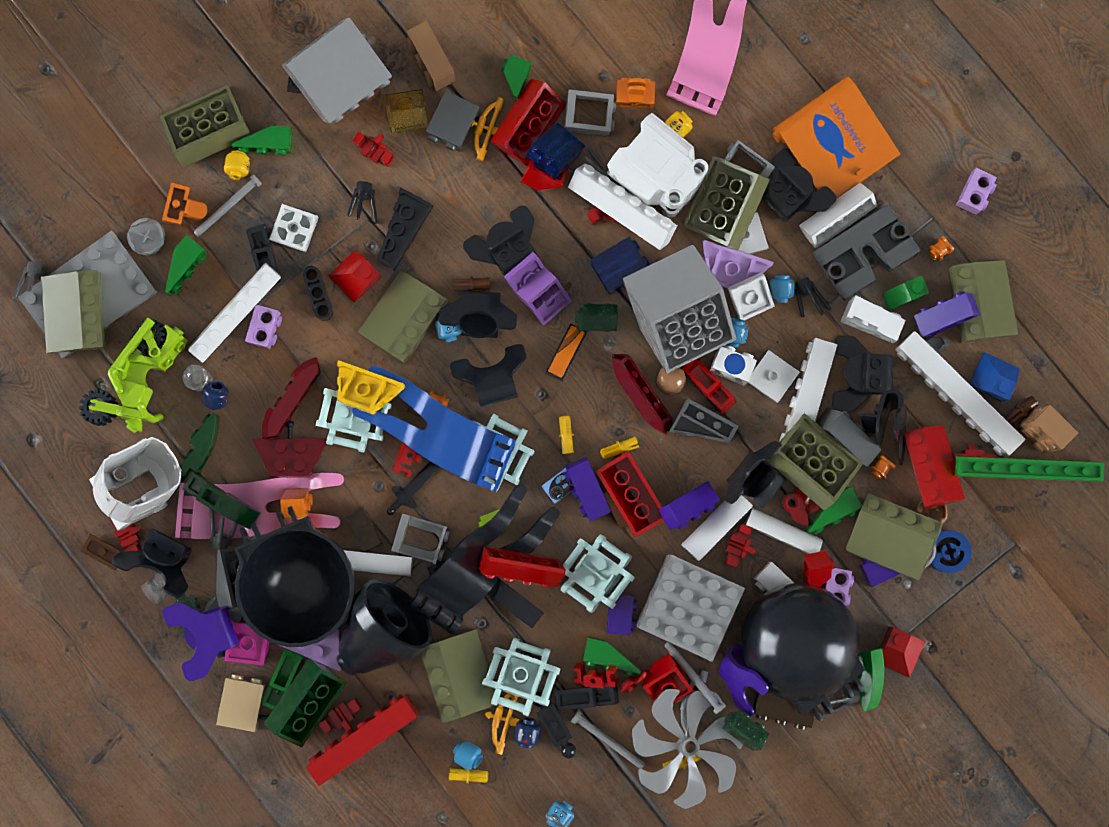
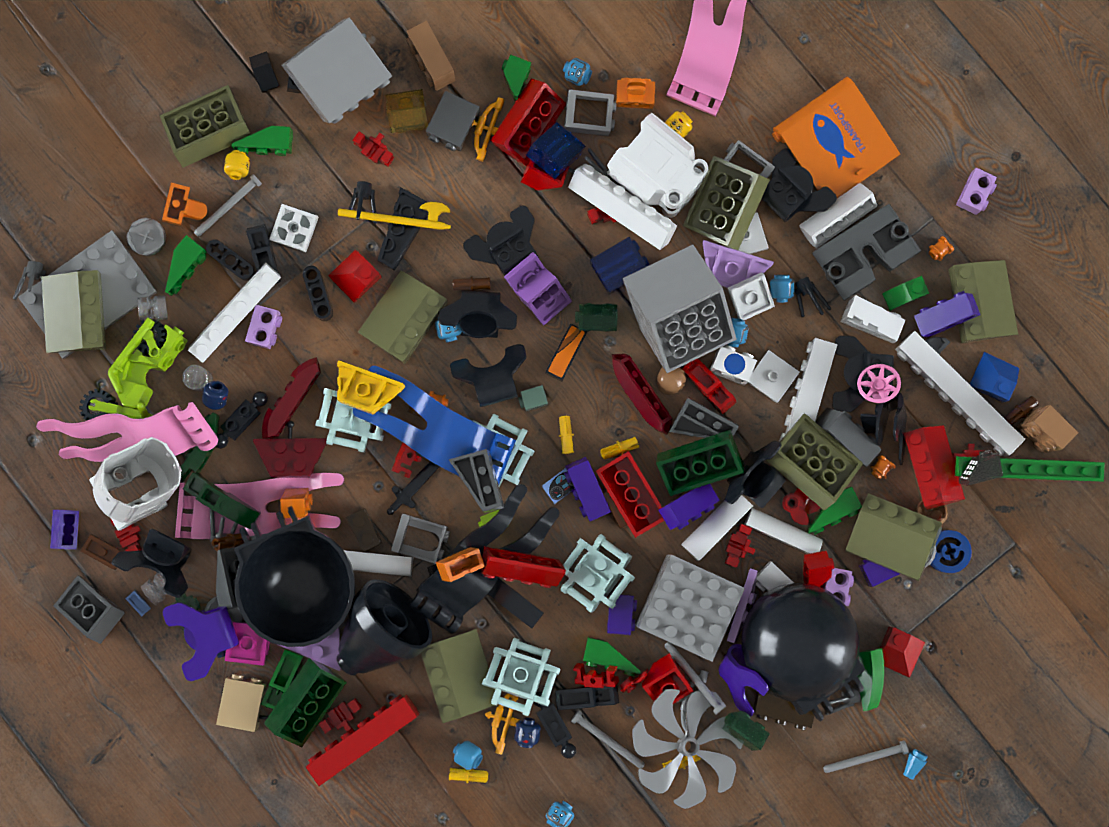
none -> bright pink flag [36,402,218,462]
none -> dark purple brick [50,510,79,550]
none -> dark grey slope [53,575,125,644]
none -> medium blue piece [125,590,151,617]
none -> clear wheel [137,295,168,322]
none -> black beam [206,240,255,281]
none -> reddish brown axle [212,533,249,551]
none -> black plate [215,391,268,449]
none -> black slope [249,51,280,93]
none -> yellow piece [338,202,451,230]
none -> orange brick [436,547,485,582]
none -> dark grey wedge [449,449,505,513]
none -> sand green brick [518,385,548,412]
none -> dark azure head [563,58,592,86]
none -> dark green brick [656,430,744,496]
none -> lavender wing [727,568,758,643]
none -> light grey bar [823,740,909,773]
none -> bright pink wheel [857,364,901,403]
none -> dark azure cone [903,749,928,780]
none -> clear smoke slope [958,450,1003,486]

